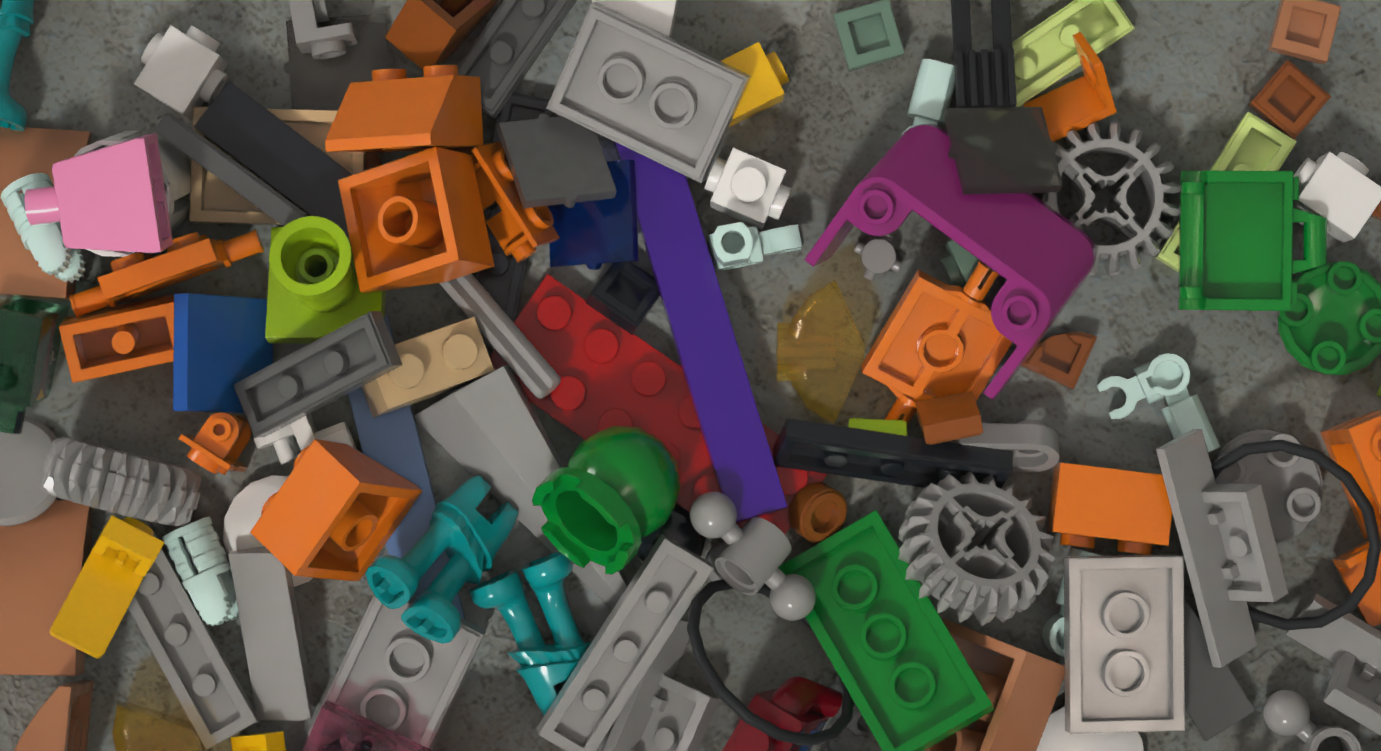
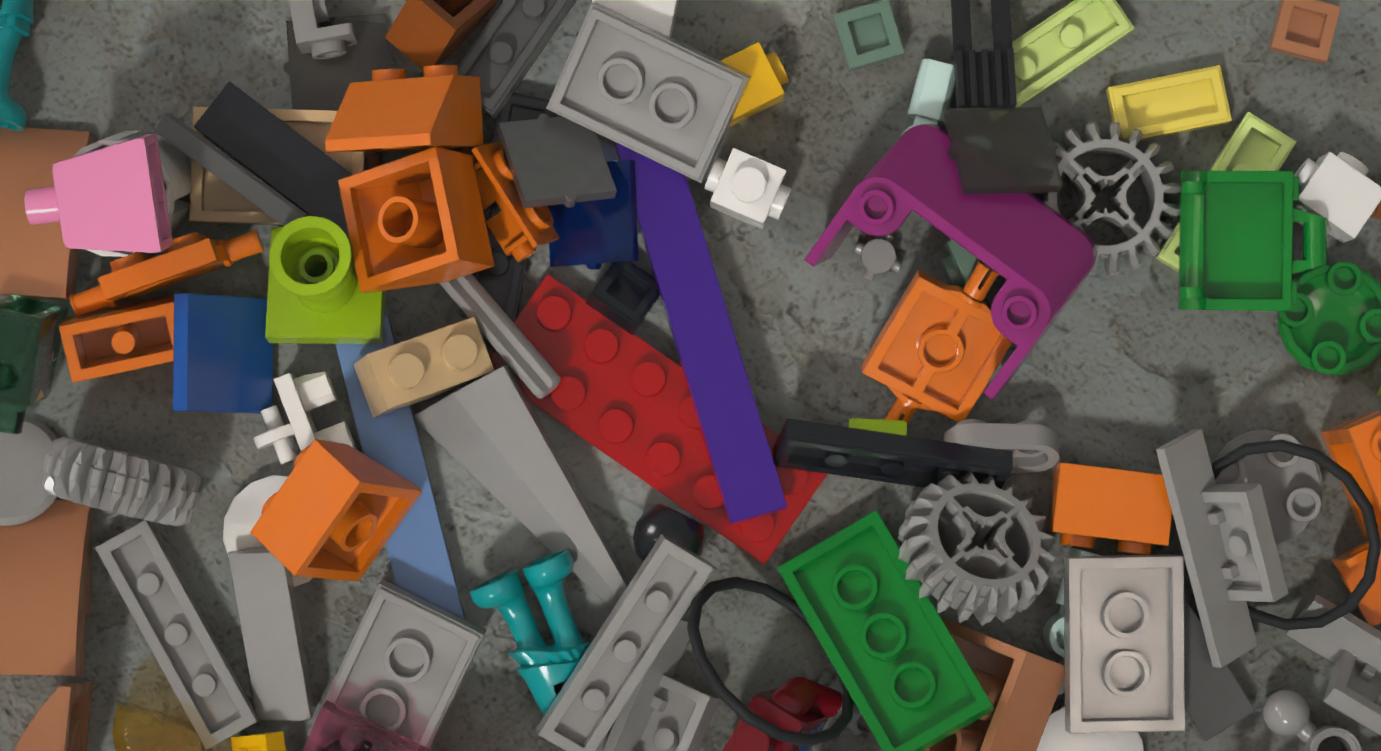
light aqua hinge [0,173,86,283] -> none
yellow bracket [49,515,164,659] -> none
white brick [134,25,228,121] -> none
light aqua hinge [162,516,239,626] -> none
orange hinge [178,412,252,475] -> none
dark grey tile [233,311,403,438] -> none
teal piece [365,475,519,644] -> none
green tile [532,426,681,575] -> none
light grey piece [690,492,816,621] -> none
light aqua bar [708,222,802,271] -> none
clear yellow piece [776,280,865,425] -> none
dark orange tile [789,482,847,543] -> none
dark orange tile [915,391,983,445] -> none
dark orange tile [1021,332,1097,390] -> none
orange bracket [1023,32,1117,145] -> none
light aqua bar [1096,353,1221,452] -> none
dark orange tile [1248,60,1331,140] -> none
none -> light yellow tile [1106,65,1232,142]

